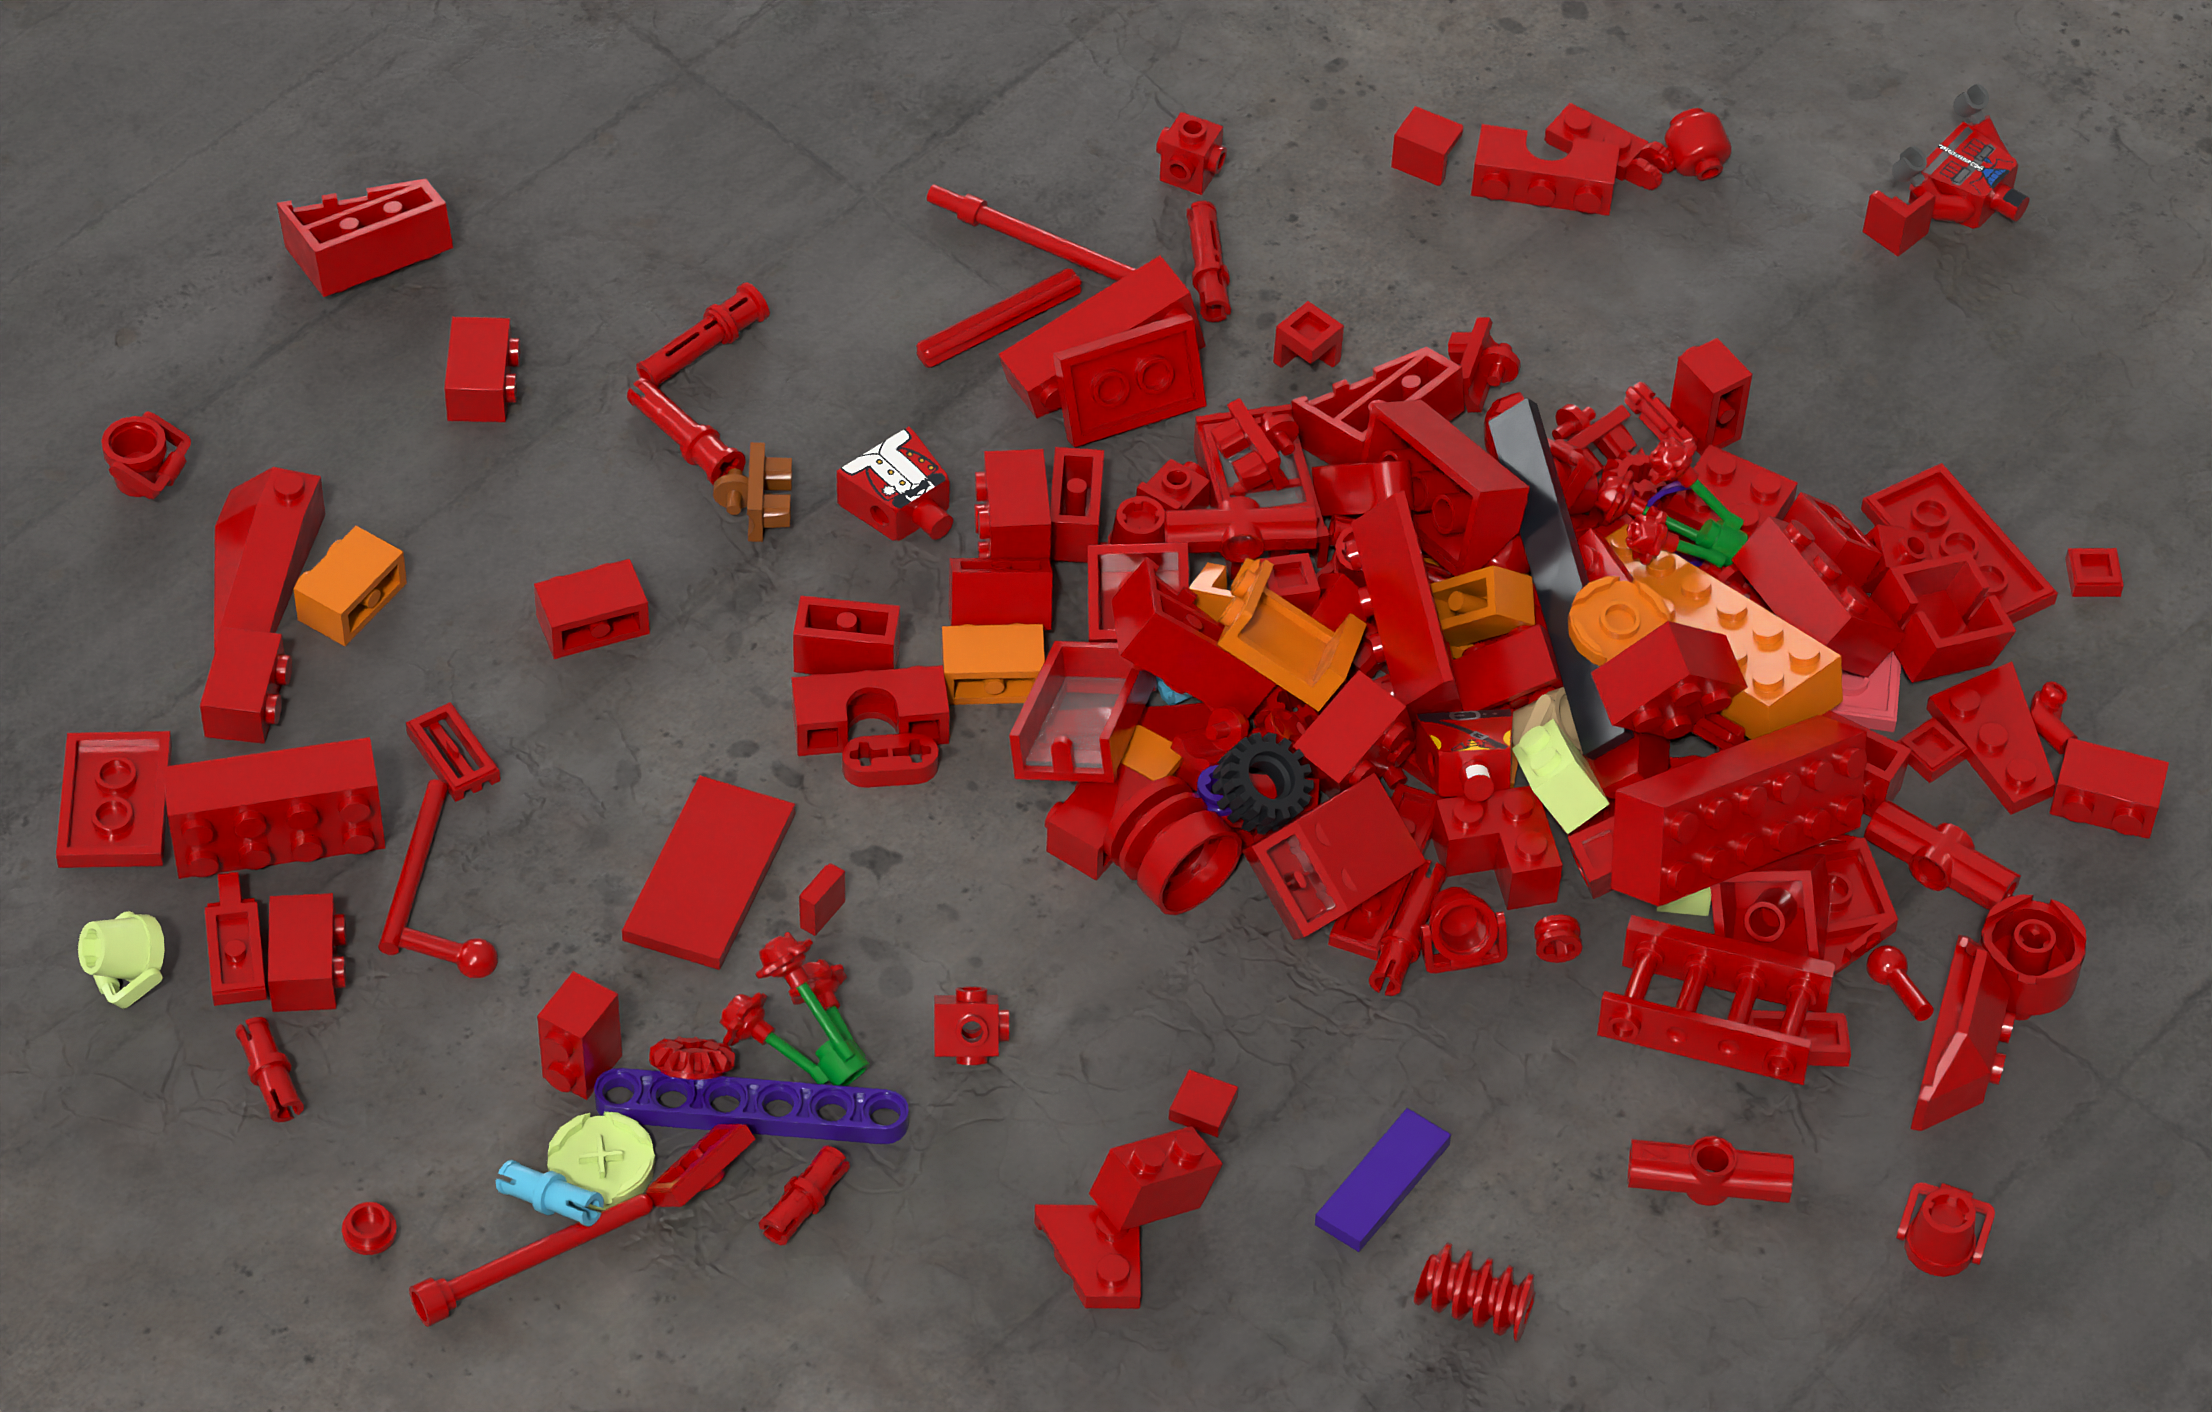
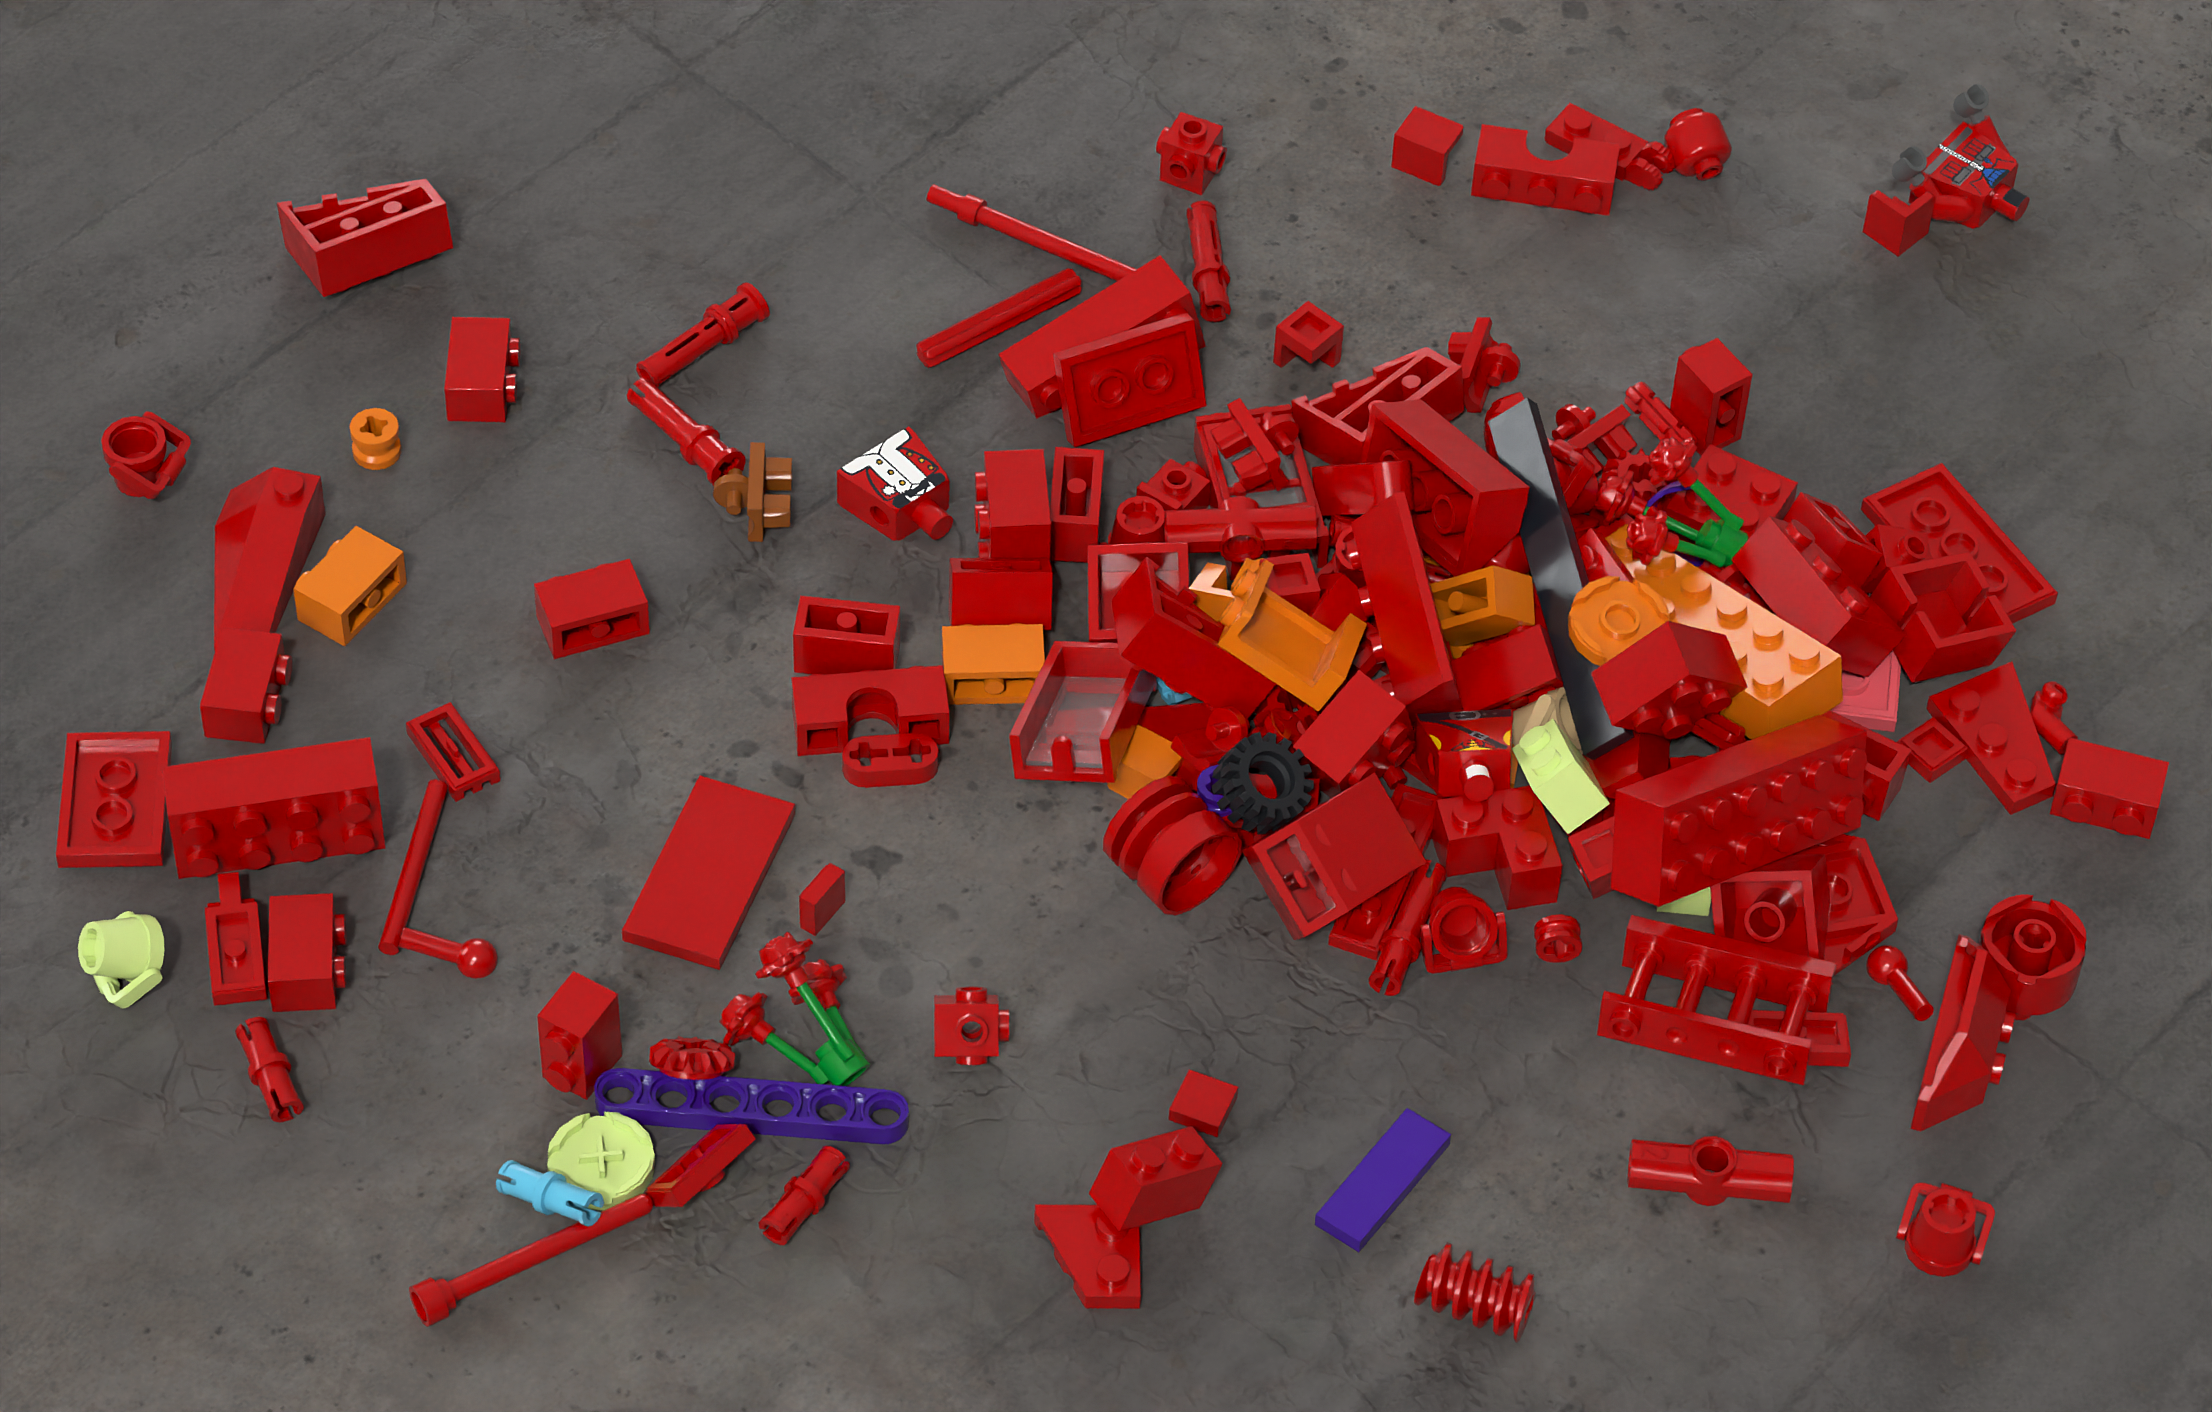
red plate [342,1202,397,1255] -> none
red brick [1044,763,1152,881] -> none
red piece [1864,800,2021,911] -> none
red tile [2065,548,2124,597] -> none
none -> orange wheel [349,408,401,470]

